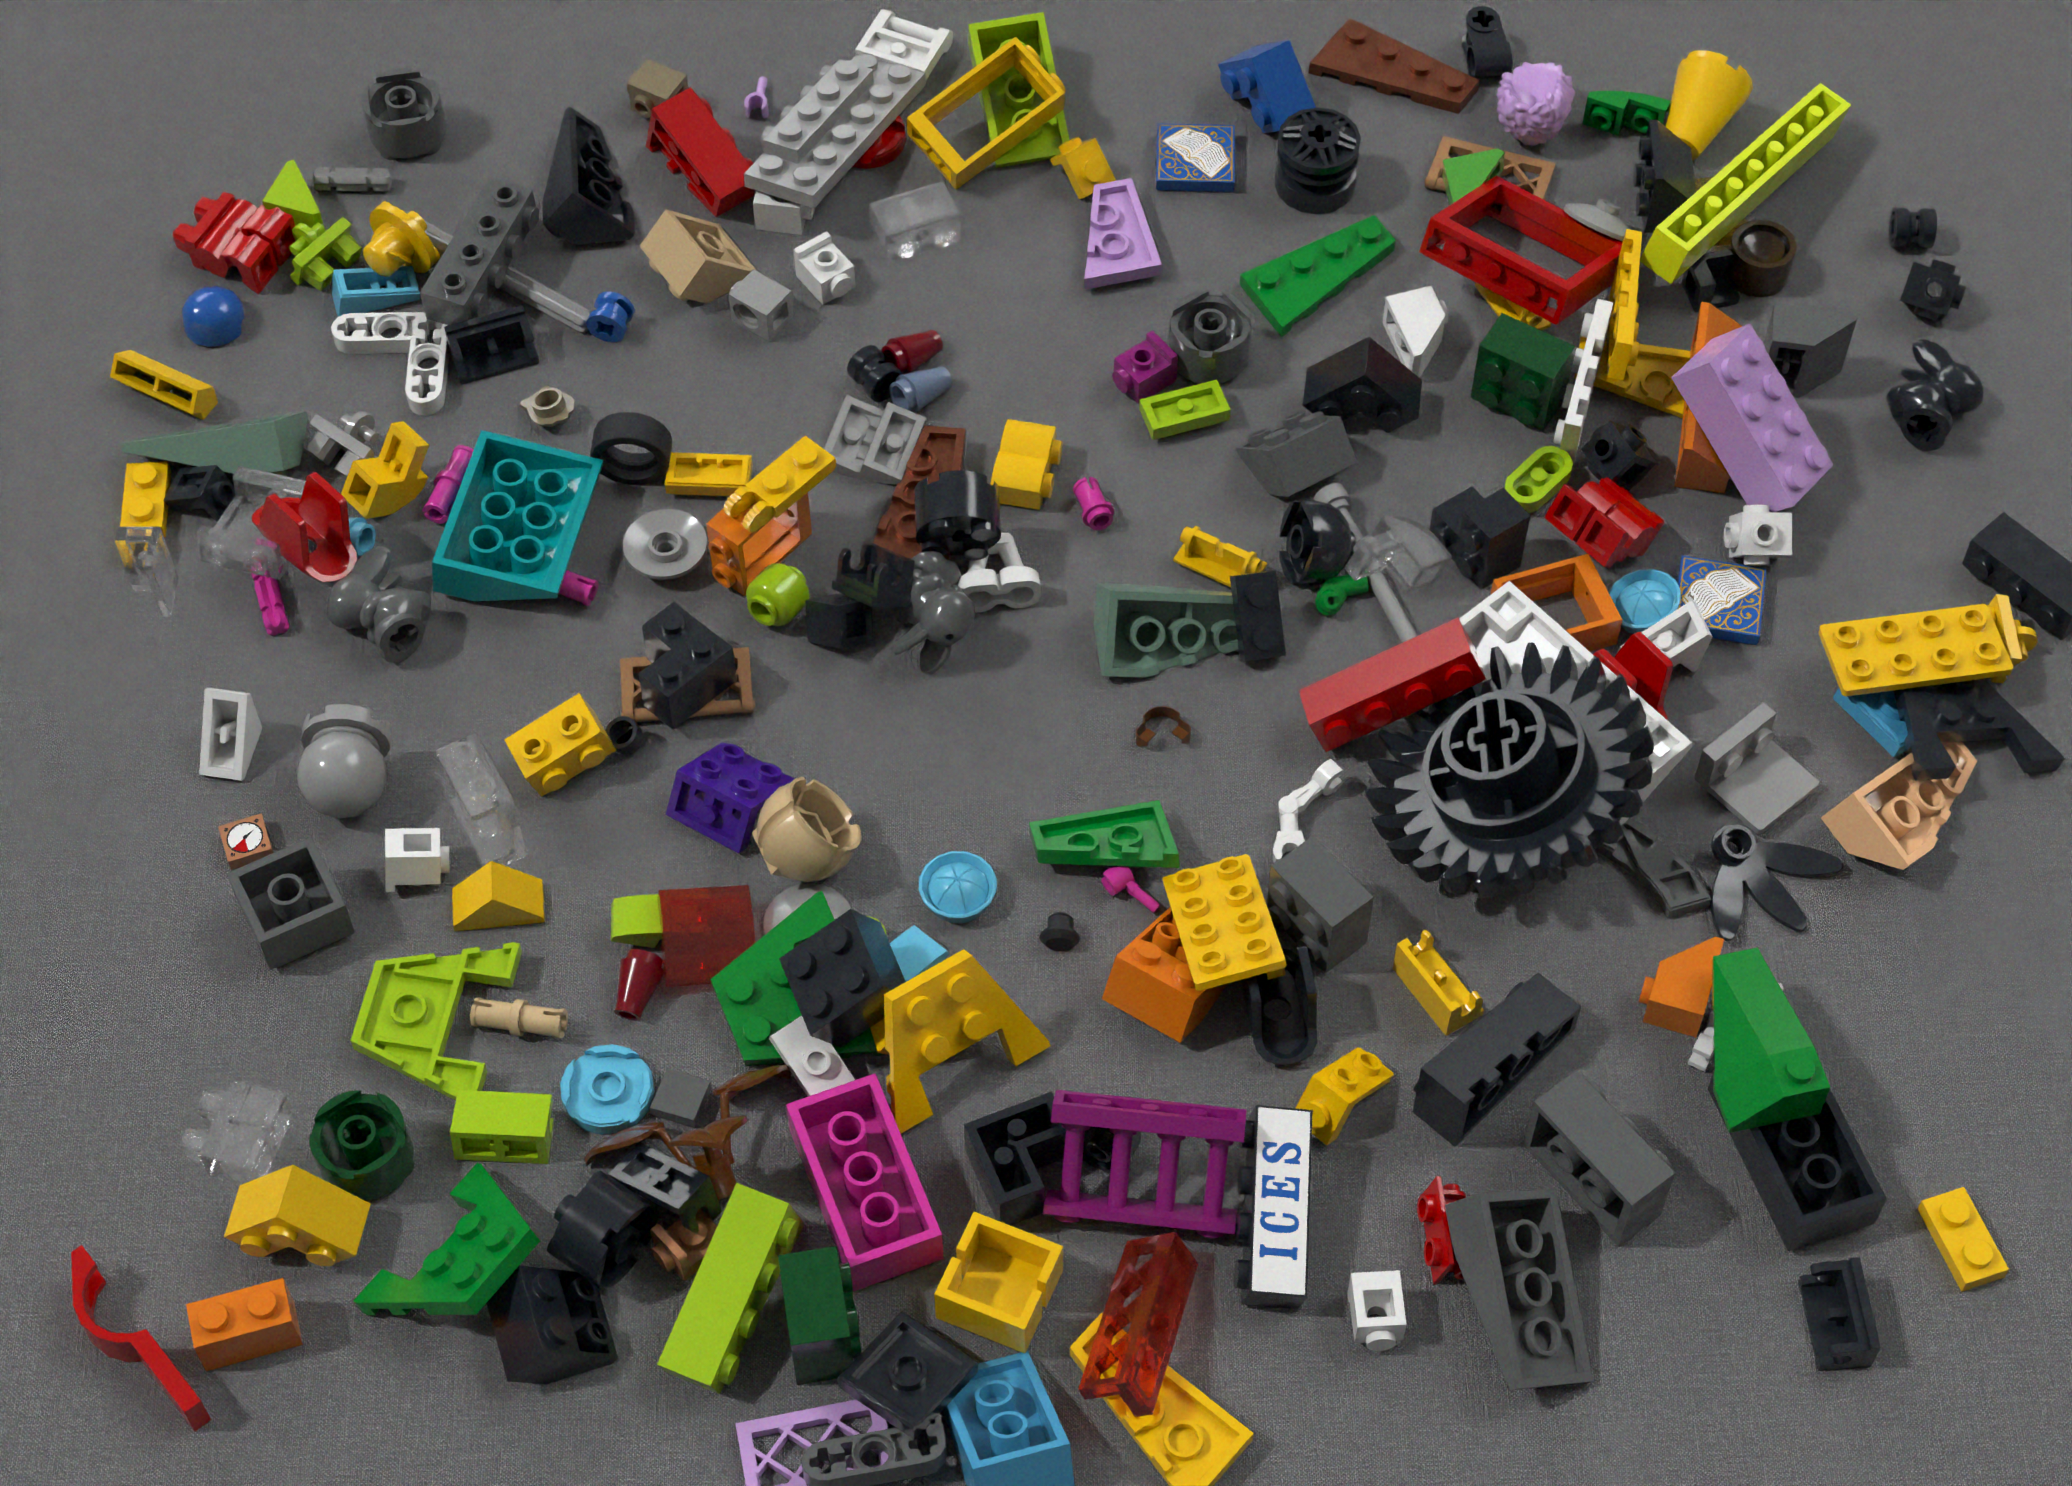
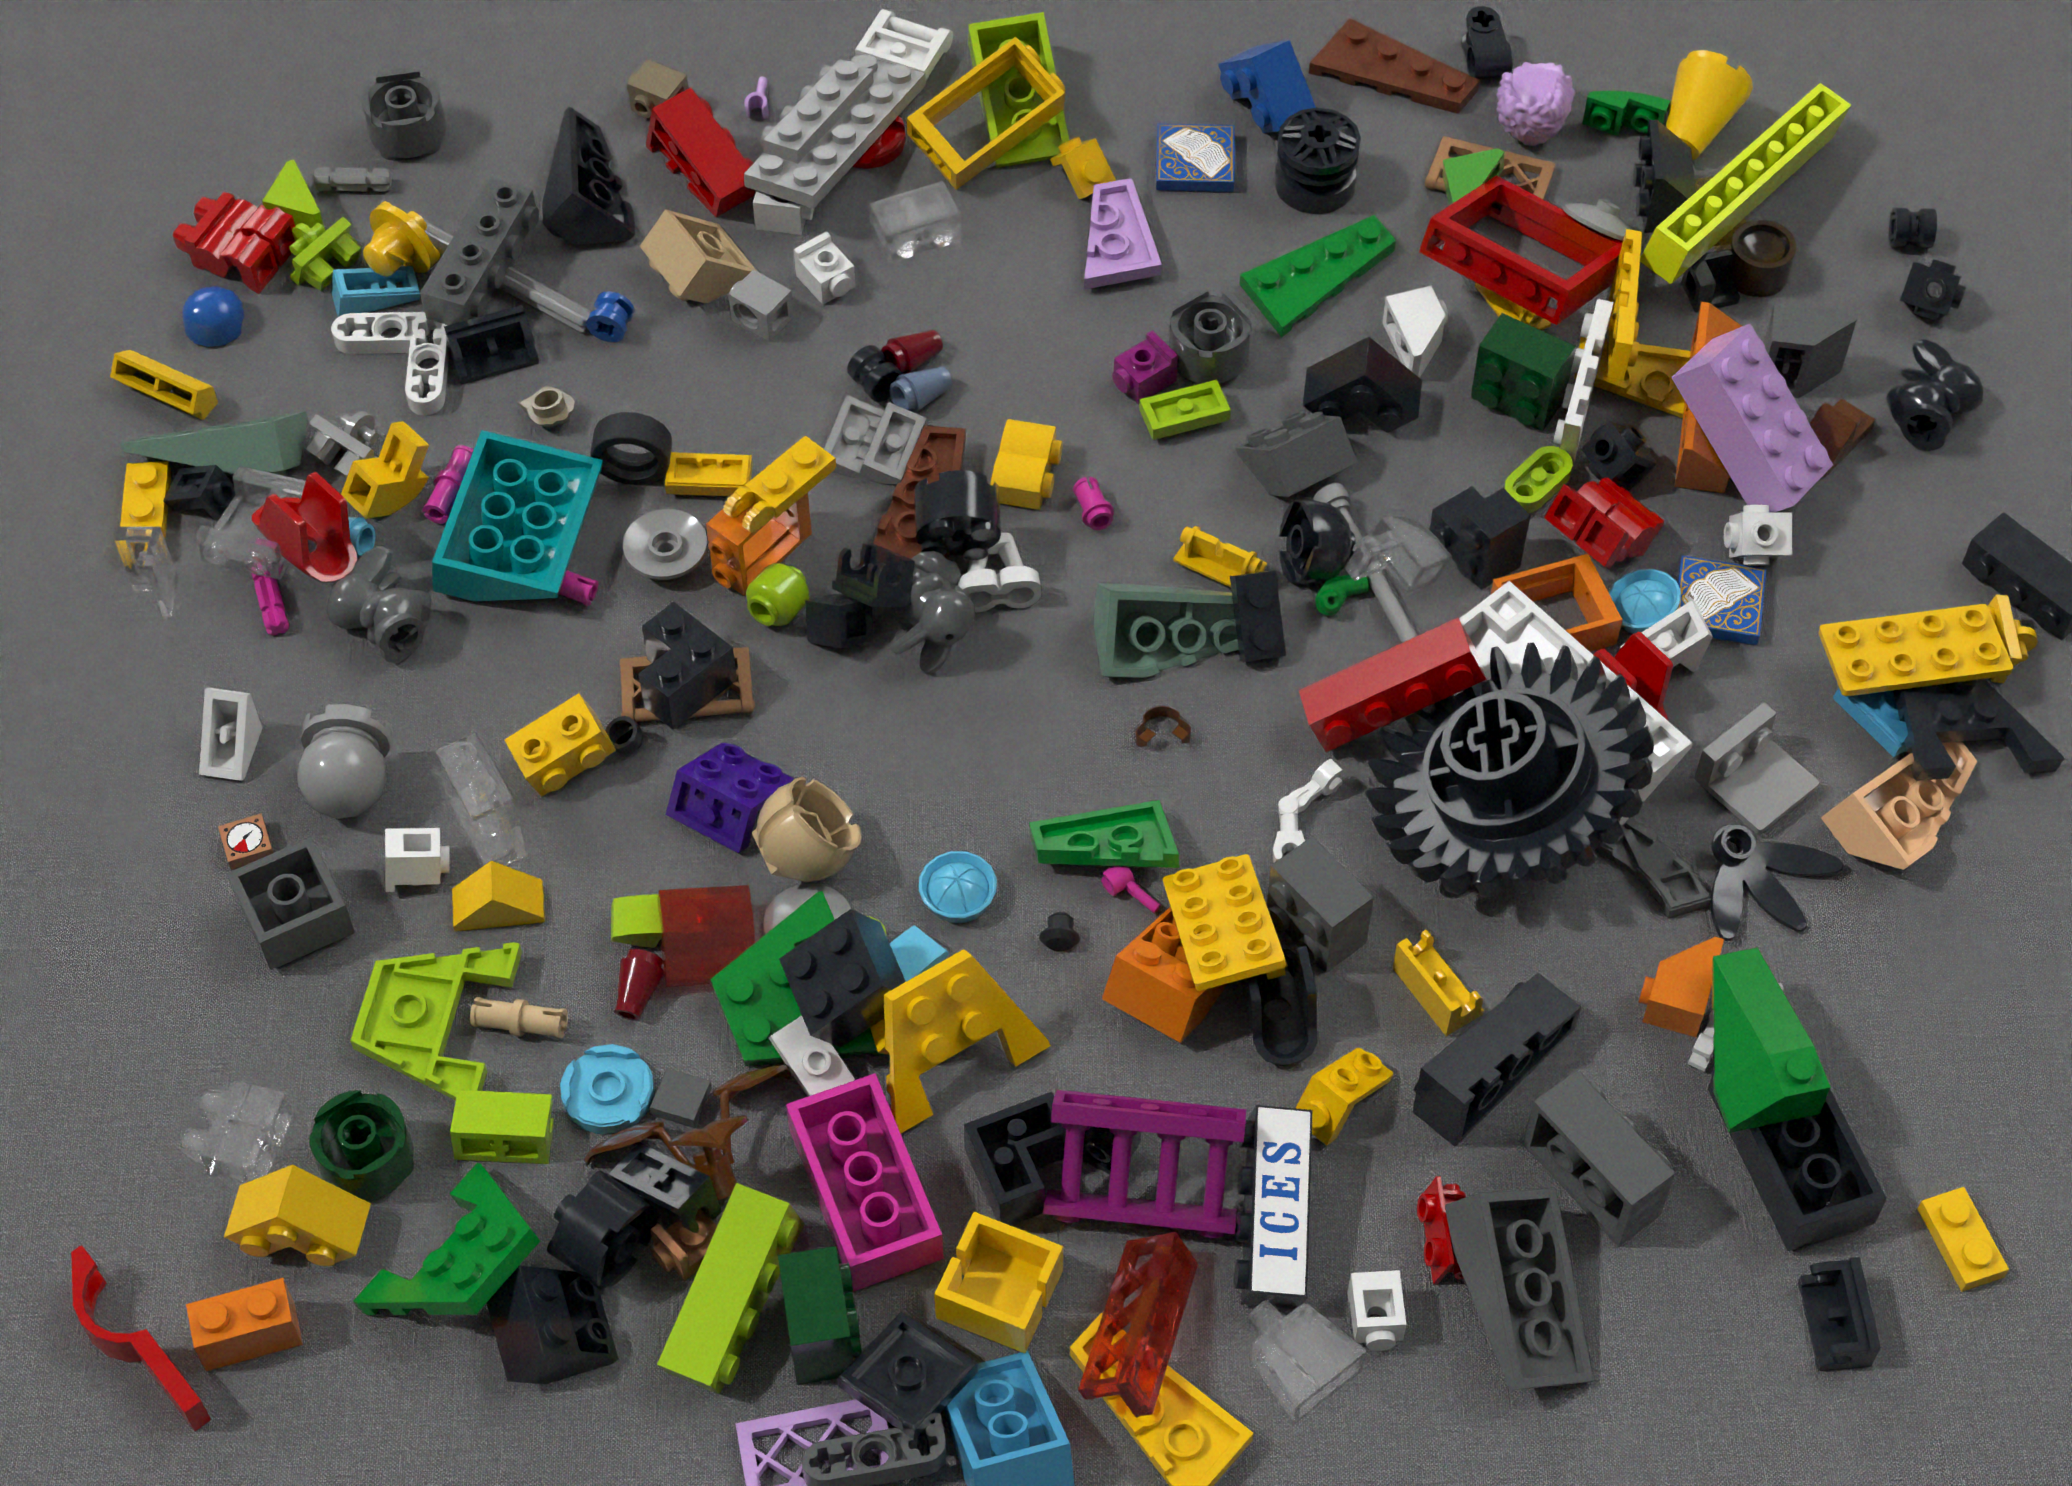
none -> clear torso [1247,1300,1366,1426]
none -> reddish brown slope [1810,398,1876,478]

